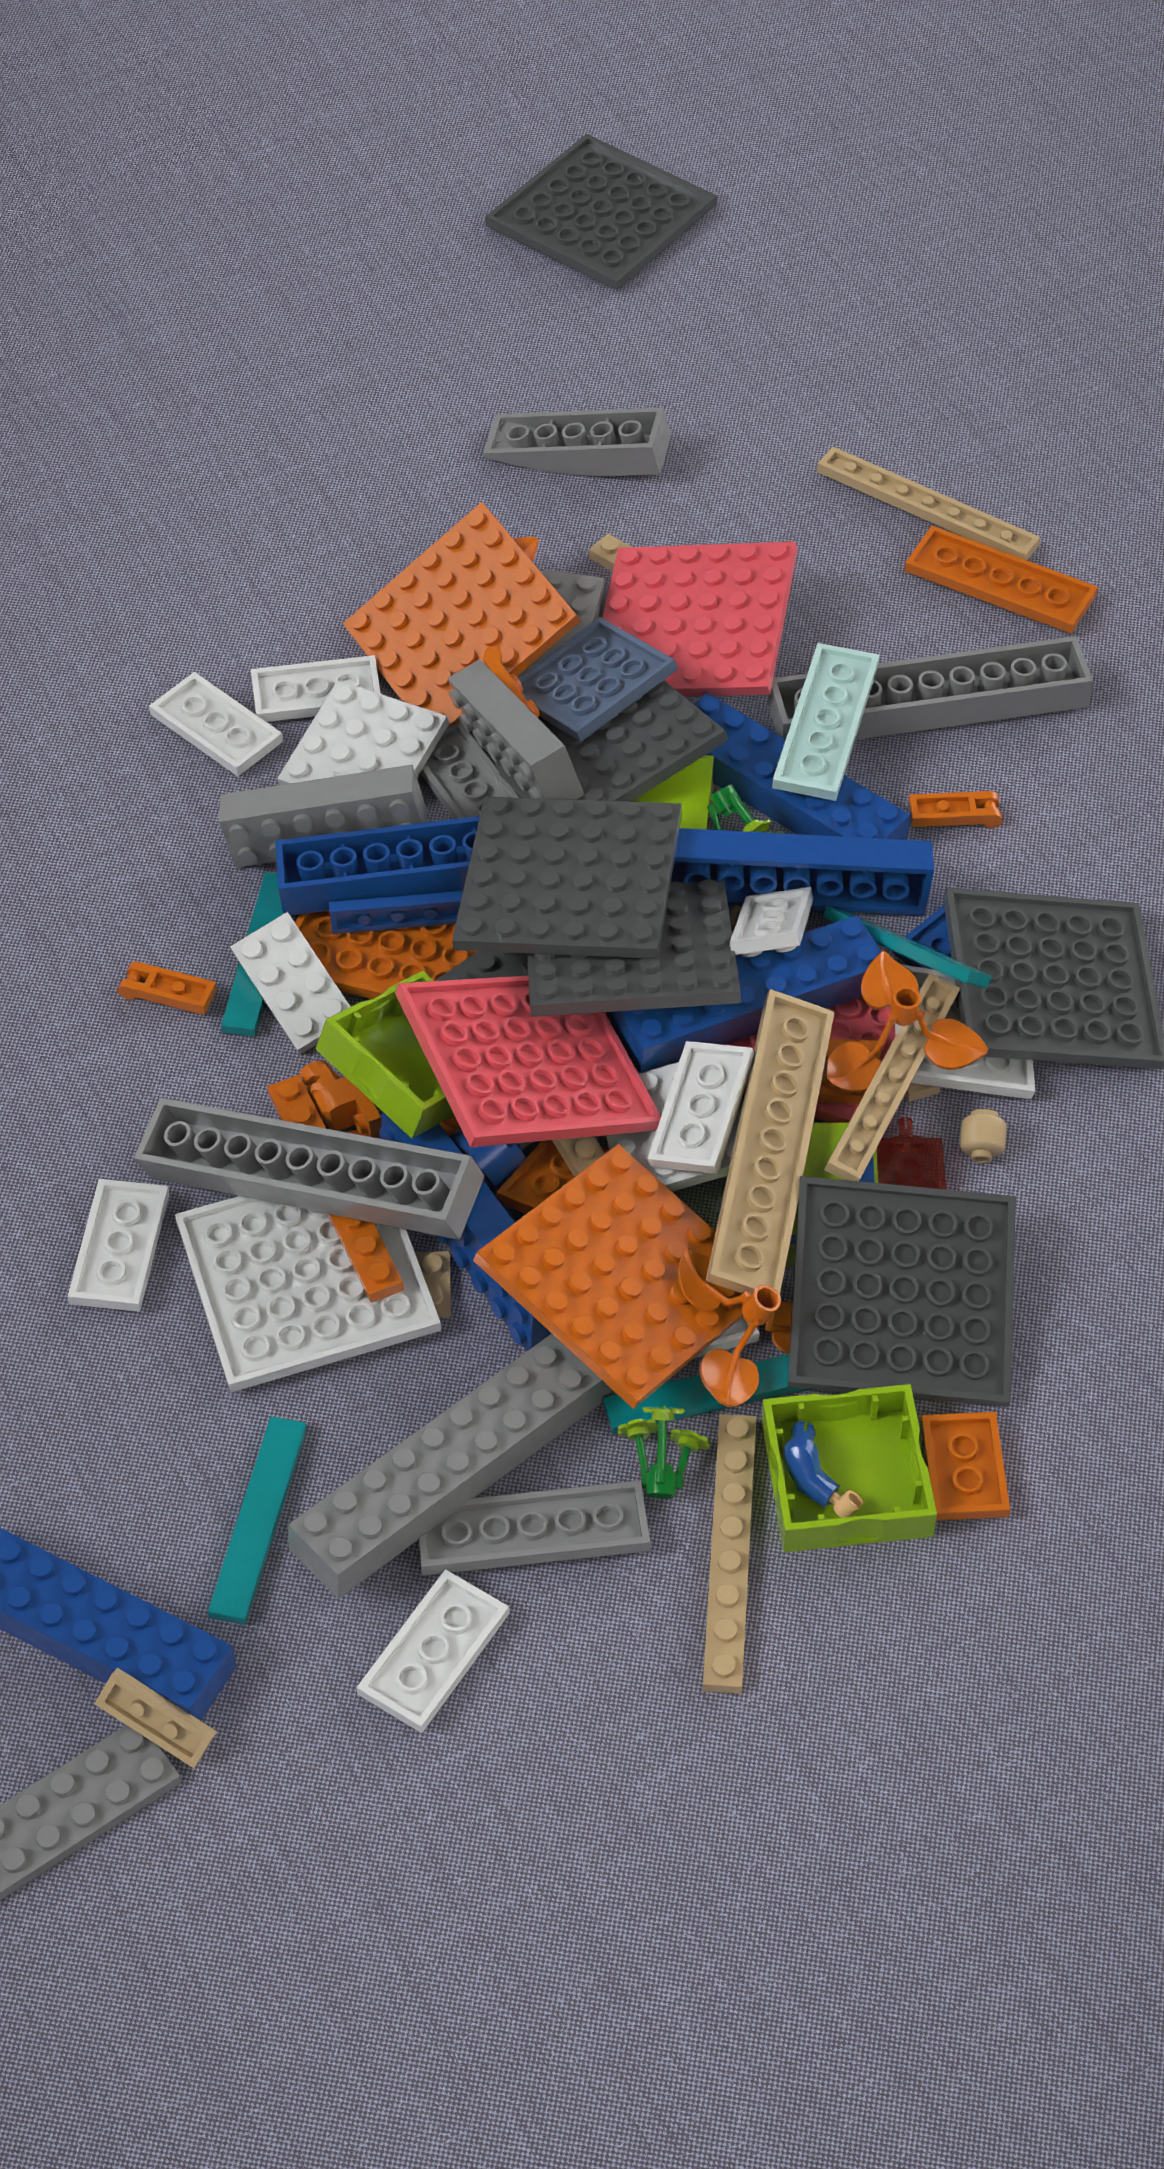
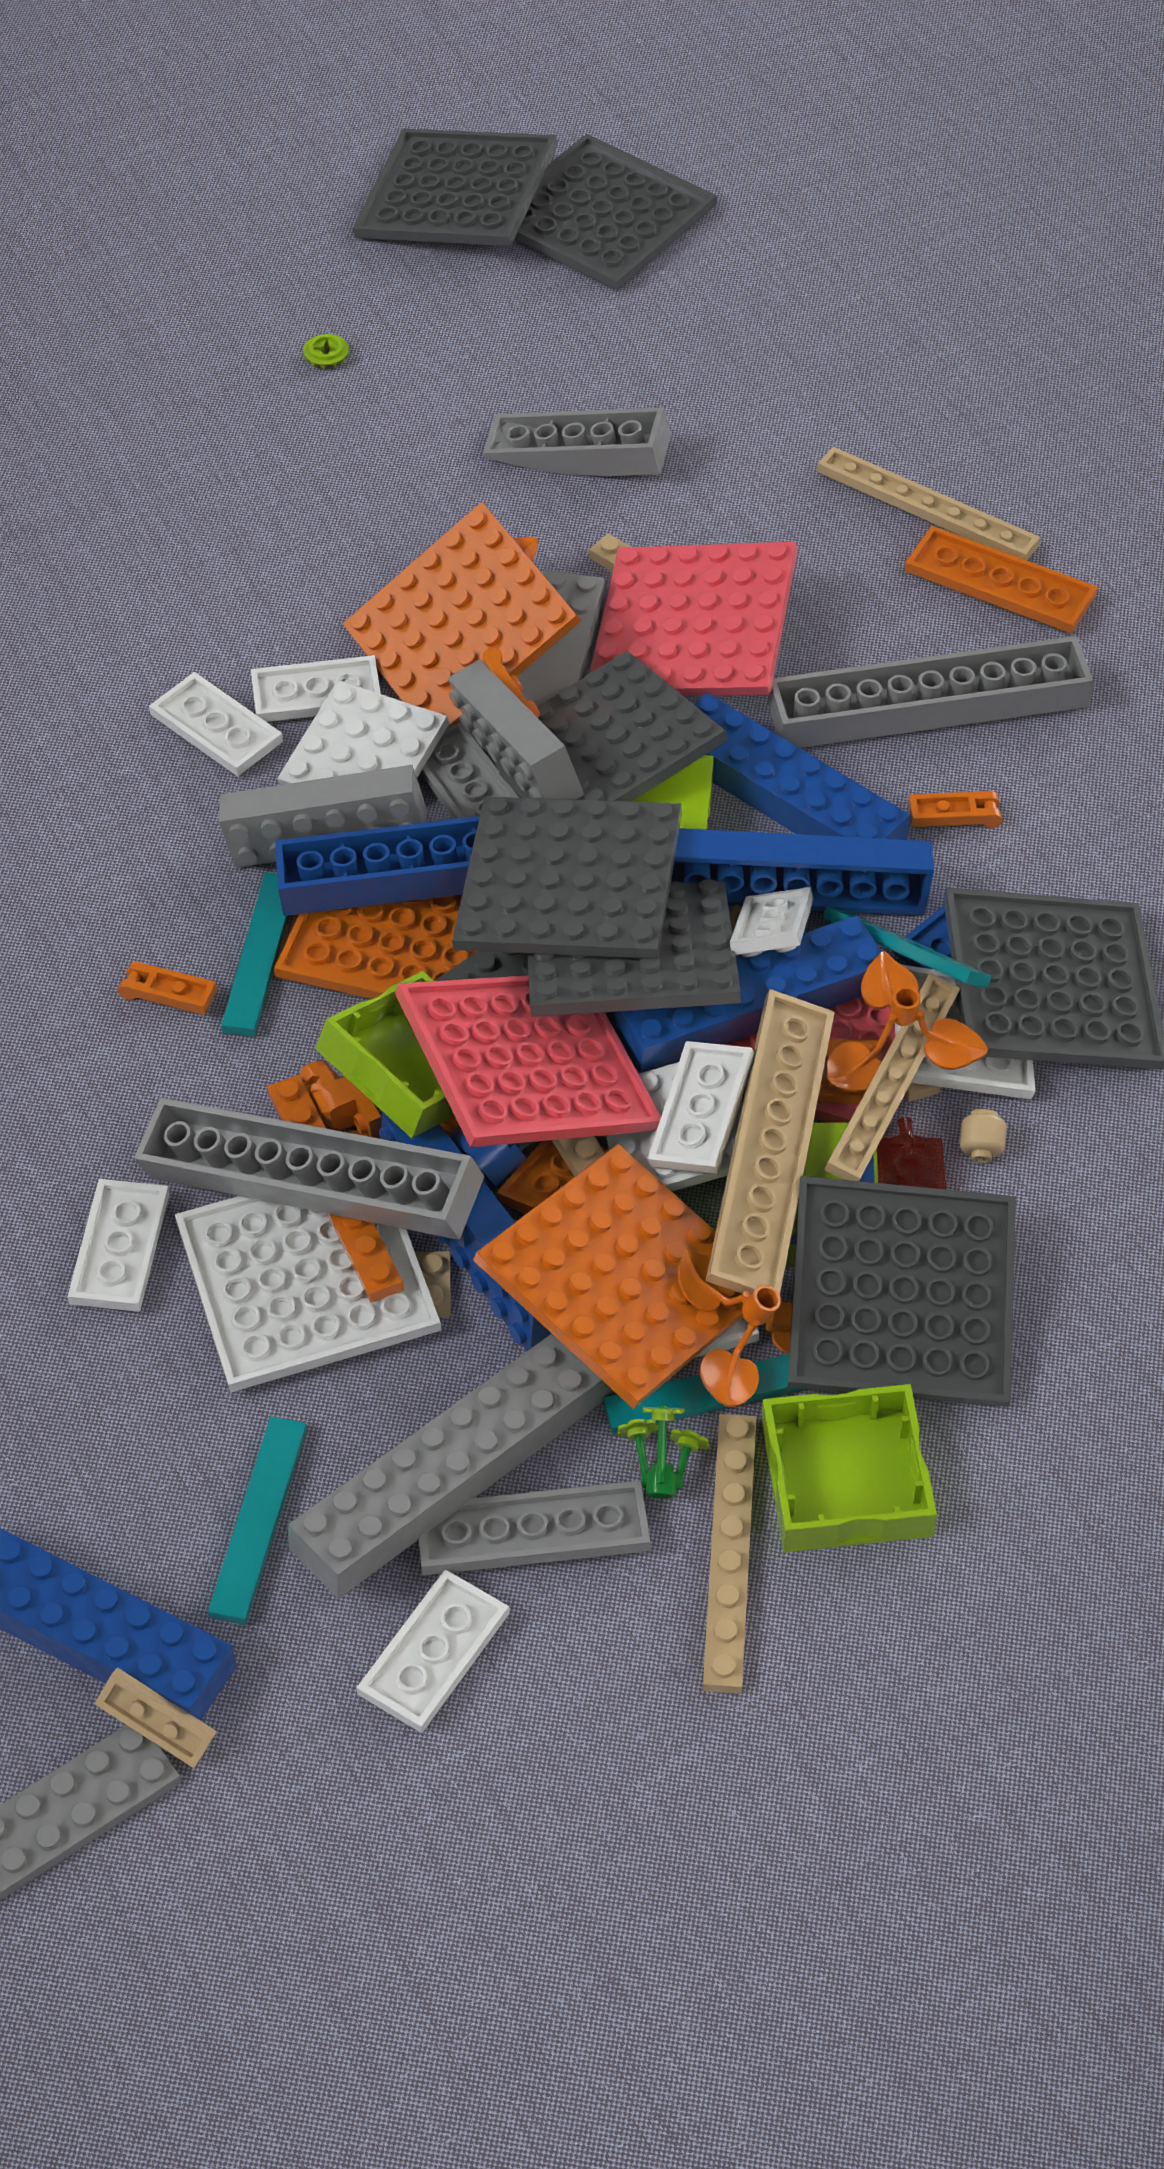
white plate [230,912,350,1055] -> none
blue plate [329,891,463,934] -> none
sand blue plate [517,617,678,742] -> none
green plant [707,784,785,834] -> none
light aqua plate [772,643,880,801] -> none
blue arm [783,1421,863,1518] -> none
orange plate [921,1412,1010,1521] -> none
none -> lime gear [303,334,349,369]
none -> dark grey plate [352,128,558,246]

